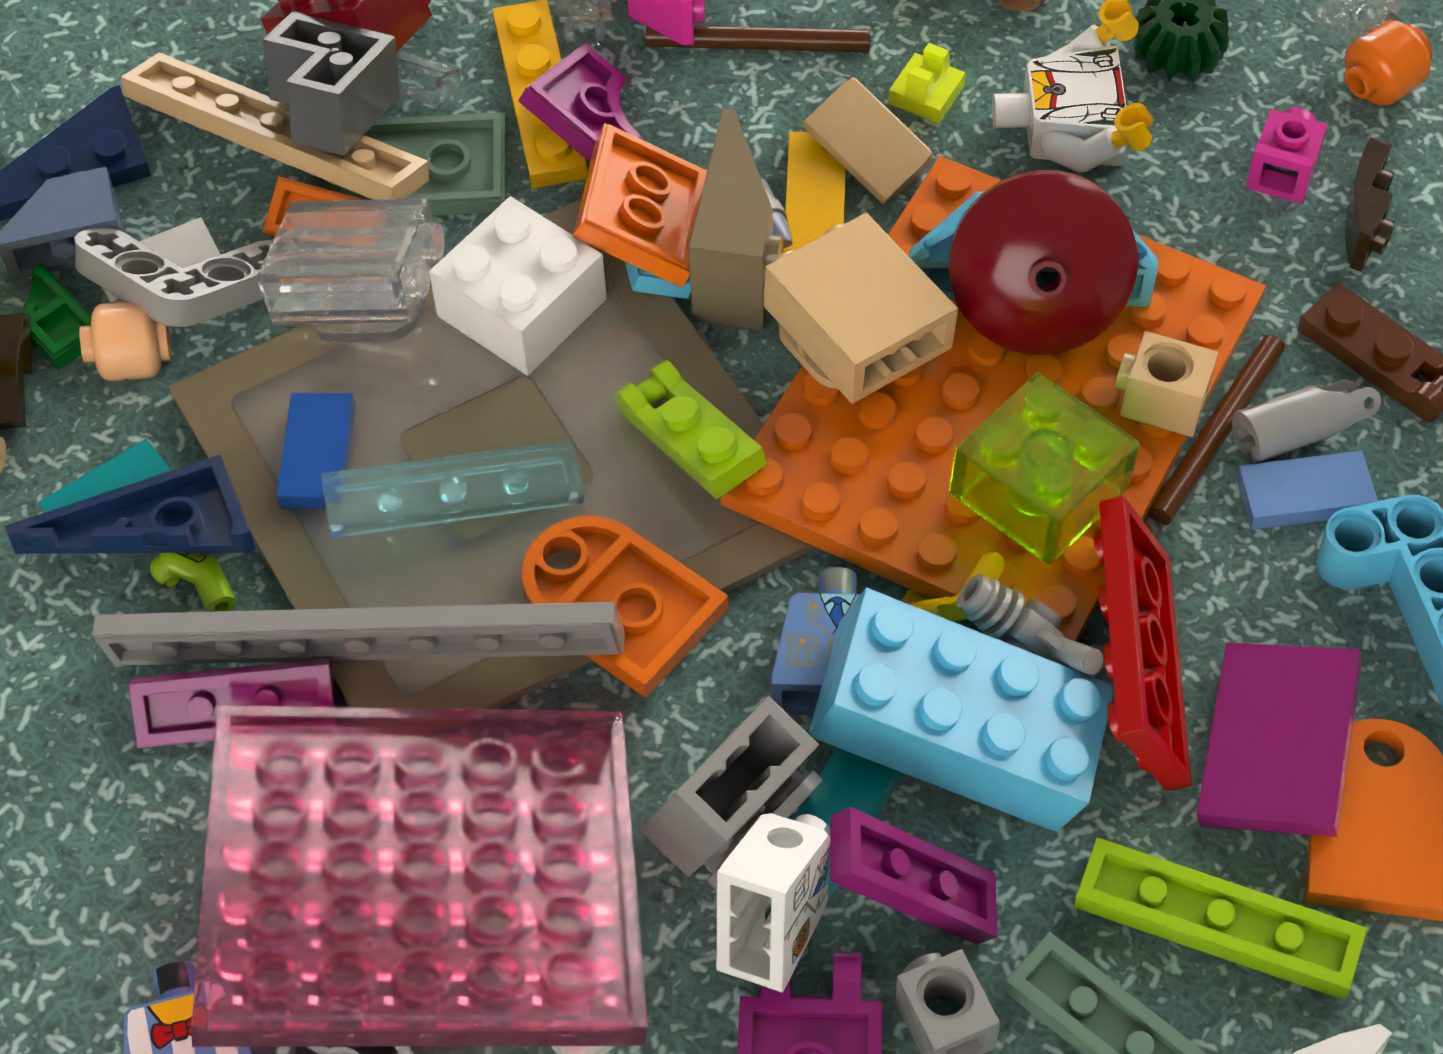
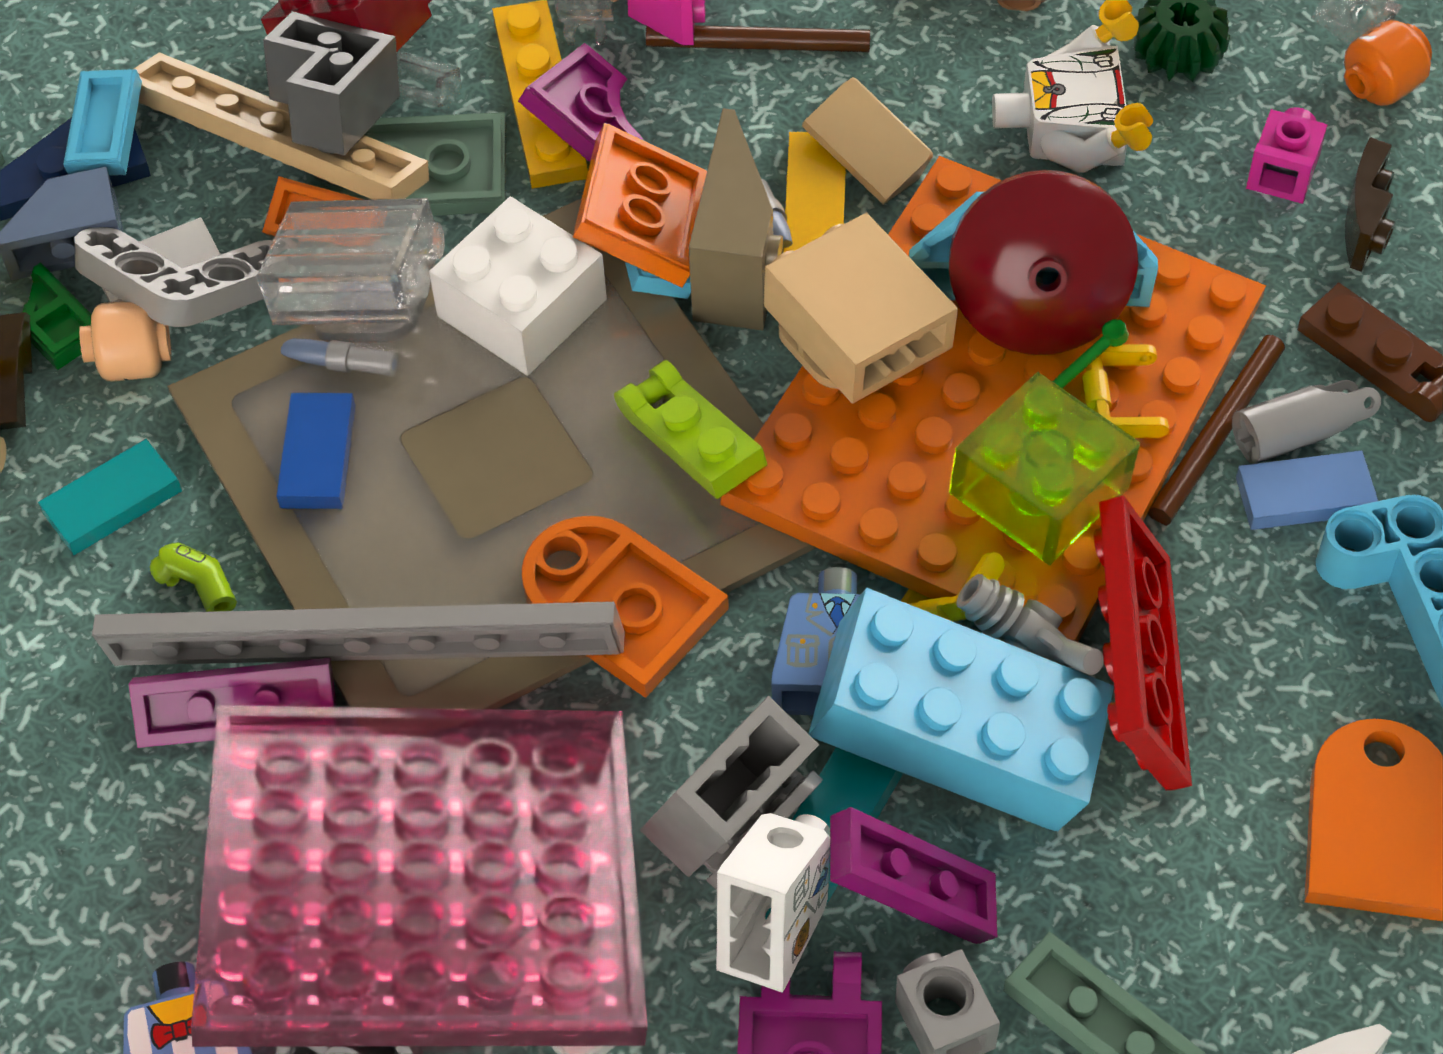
dark blue wing [5,455,256,554] -> none
clear light blue tile [321,440,584,538] -> none
neon yellow tile [888,43,966,124] -> none
lime plate [1074,837,1367,1000] -> none
tan brick [1114,331,1219,437] -> none
magenta tile [1197,642,1362,837] -> none
none -> medium azure tile [63,69,142,175]
none -> light grey piece [281,338,398,377]
none -> green hinge [1026,319,1129,414]
none -> yellow piece [1082,344,1169,438]

